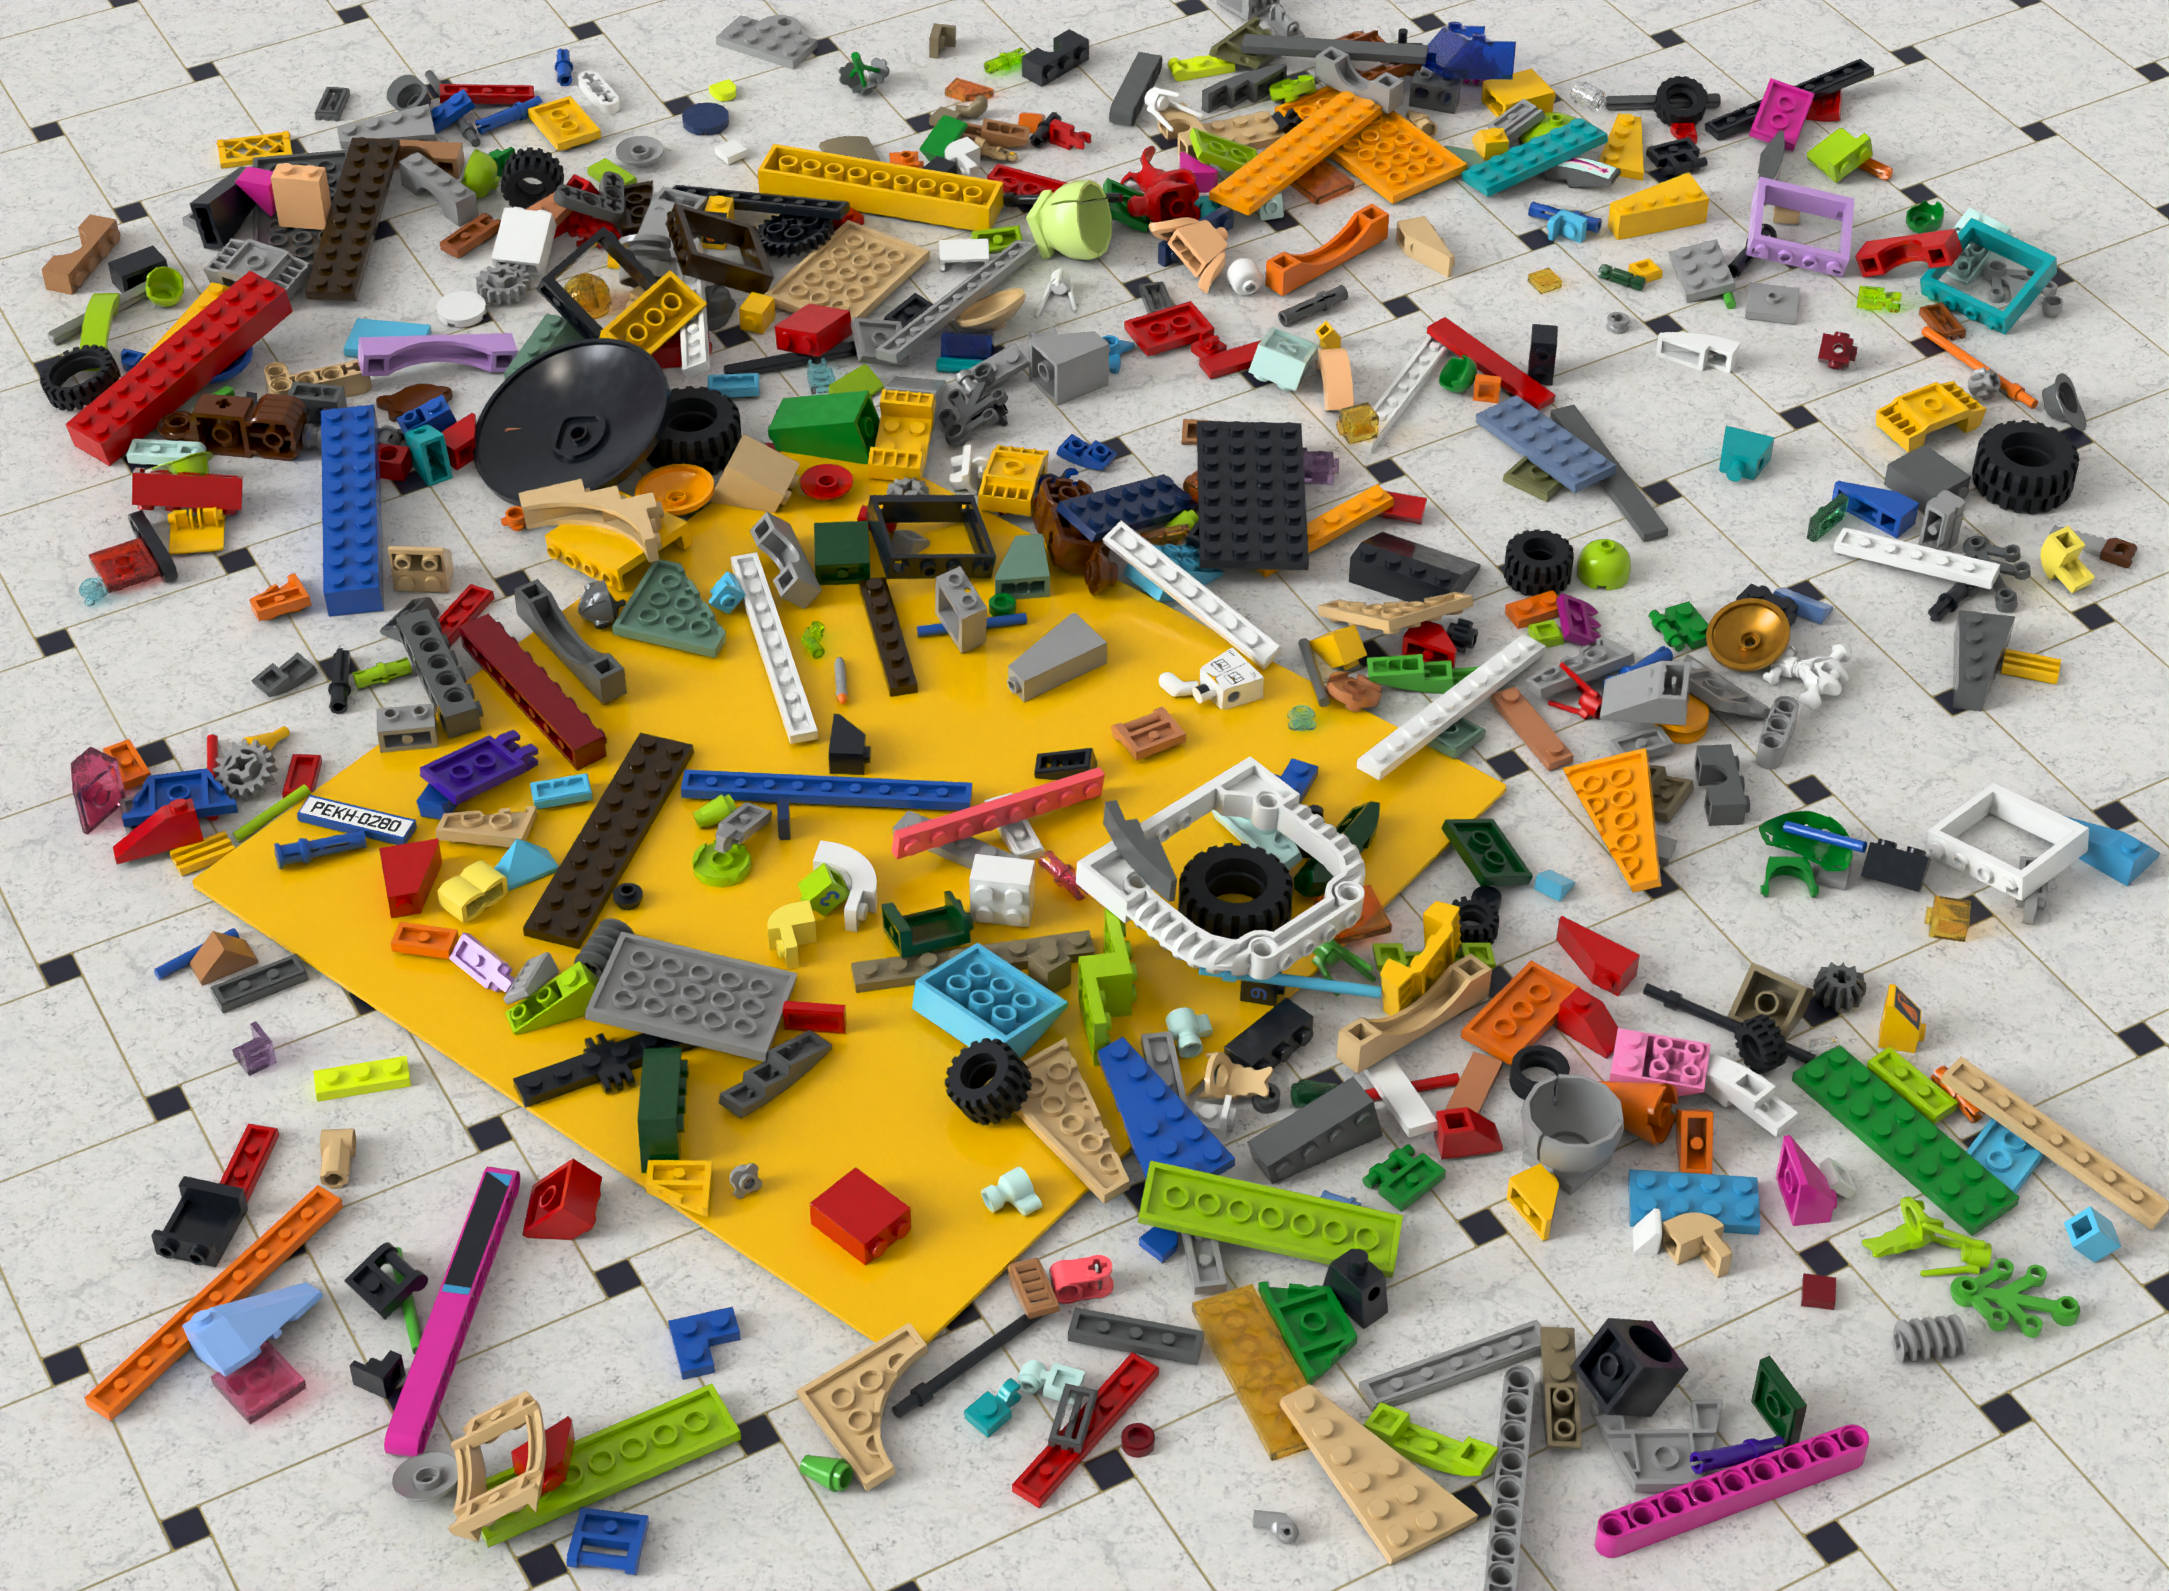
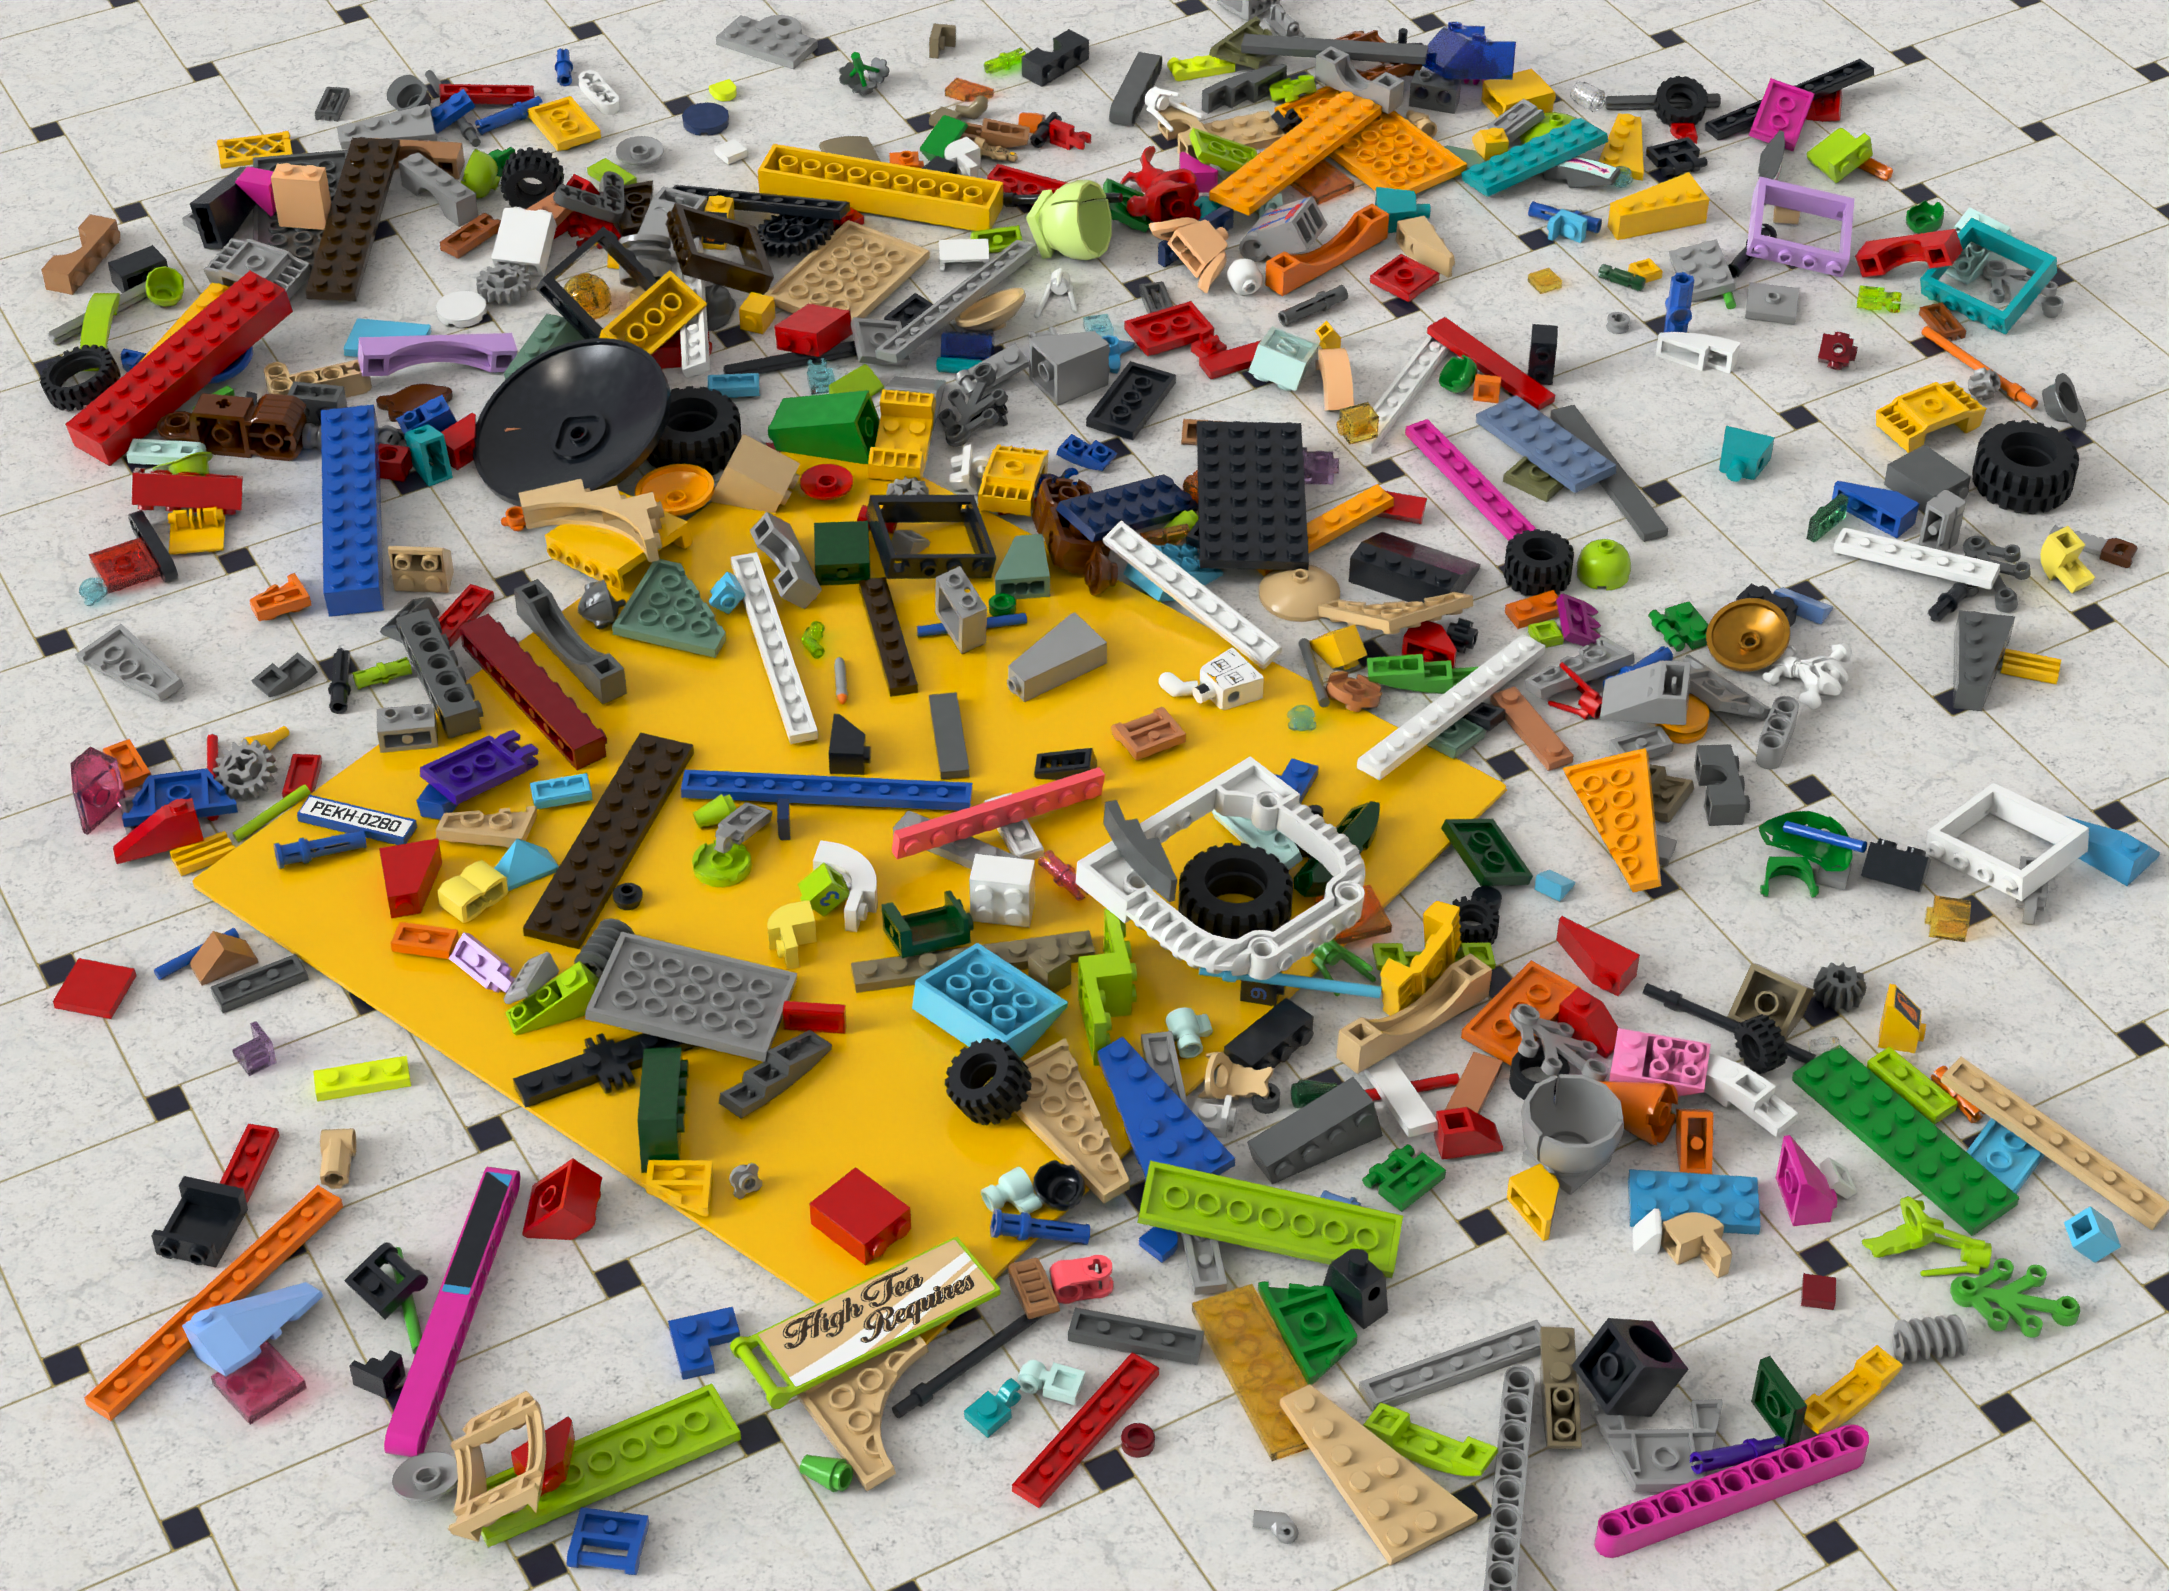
dark grey tile [1048,1383,1098,1454] -> none
none -> red tile [53,958,136,1019]
none -> light grey wing [75,624,184,702]
none -> flag [730,1237,1001,1409]
none -> dark grey tile [929,692,969,779]
none -> blue pin [990,1209,1090,1245]
none -> black hair [1033,1160,1085,1211]
none -> clear light blue plate [1083,314,1114,337]
none -> black plate [1086,361,1176,440]
none -> light grey piece [1239,196,1328,262]
none -> tan dish [1259,565,1340,622]
none -> red plate [1370,254,1440,302]
none -> teal torso [1375,187,1431,233]
none -> dark pink plate [1405,419,1536,541]
none -> black plate [1463,702,1505,731]
none -> light grey plant [1509,1004,1609,1081]
none -> clear light blue plate [1613,166,1633,188]
none -> blue piece [1664,272,1694,333]
none -> yellow slope [1803,1345,1903,1434]

